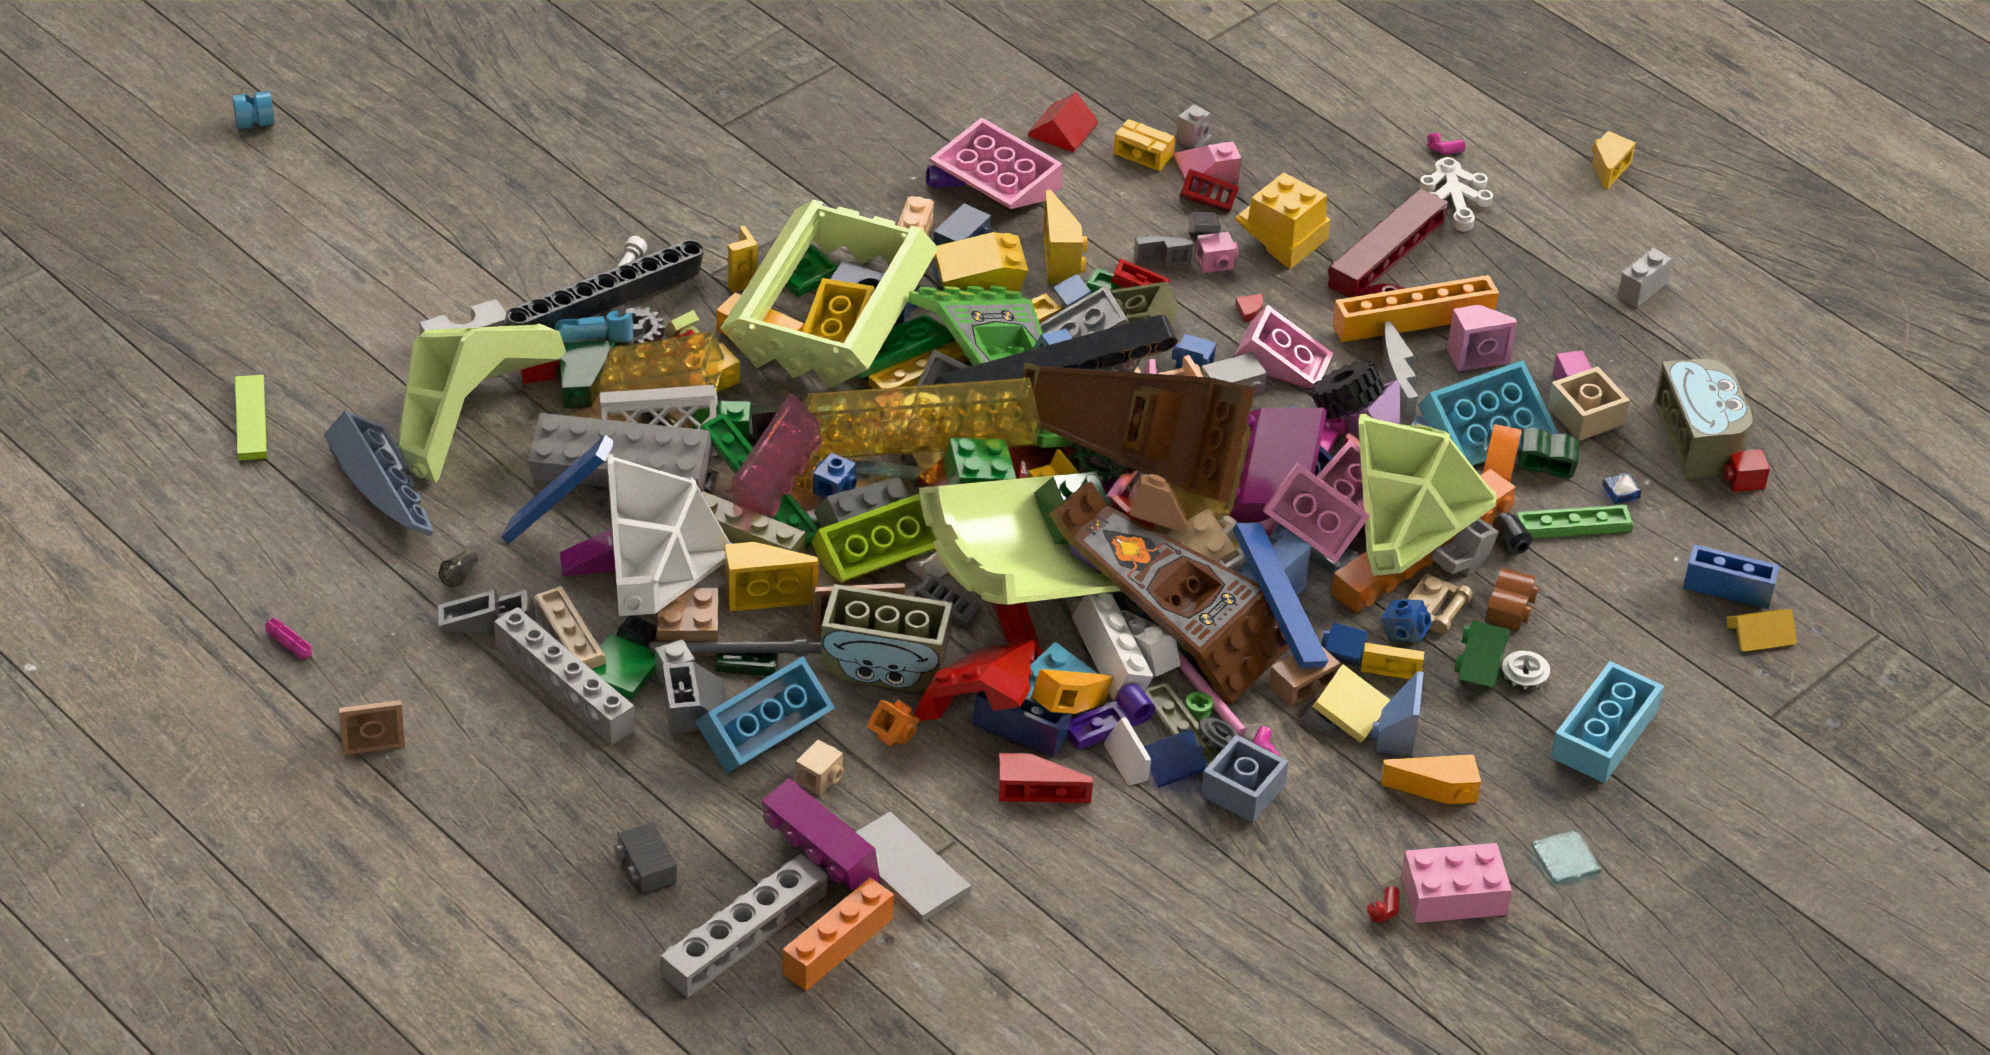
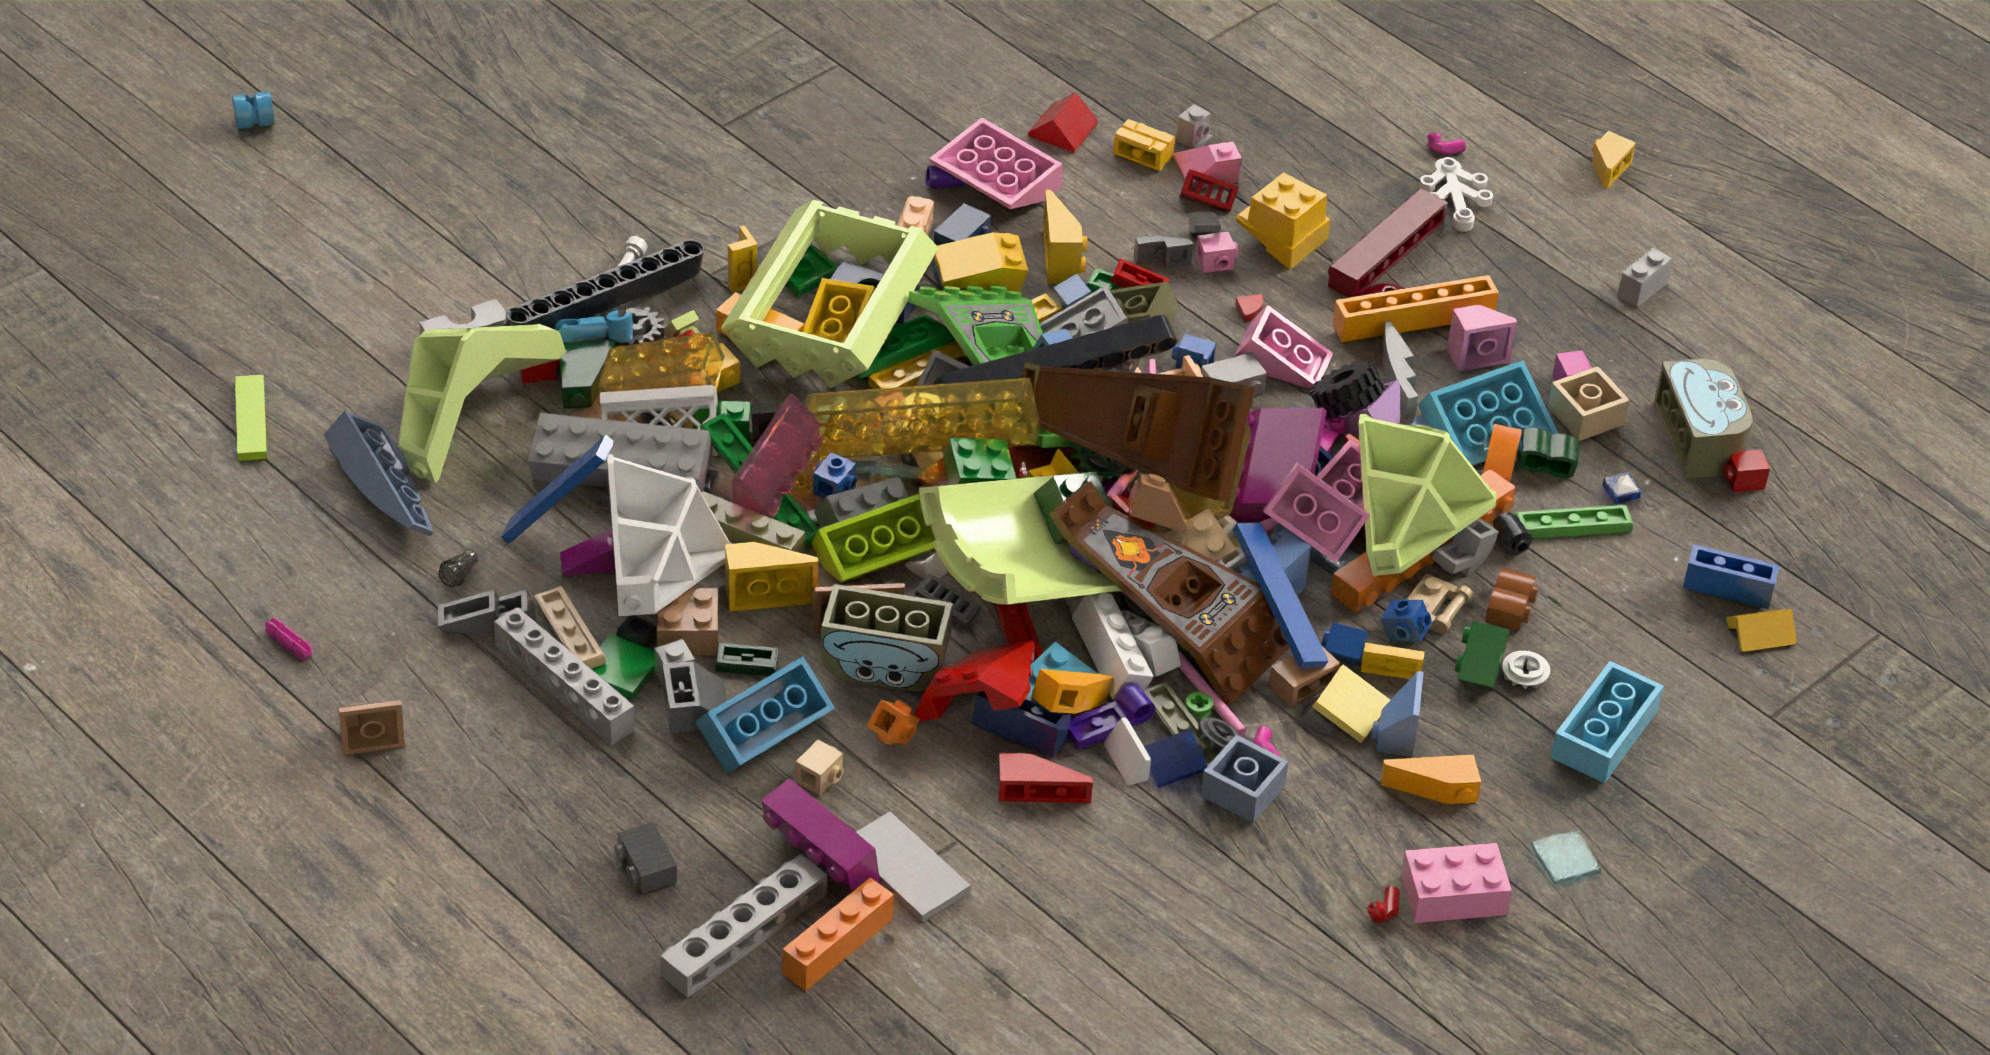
dark grey bar [650,638,821,657] -> none

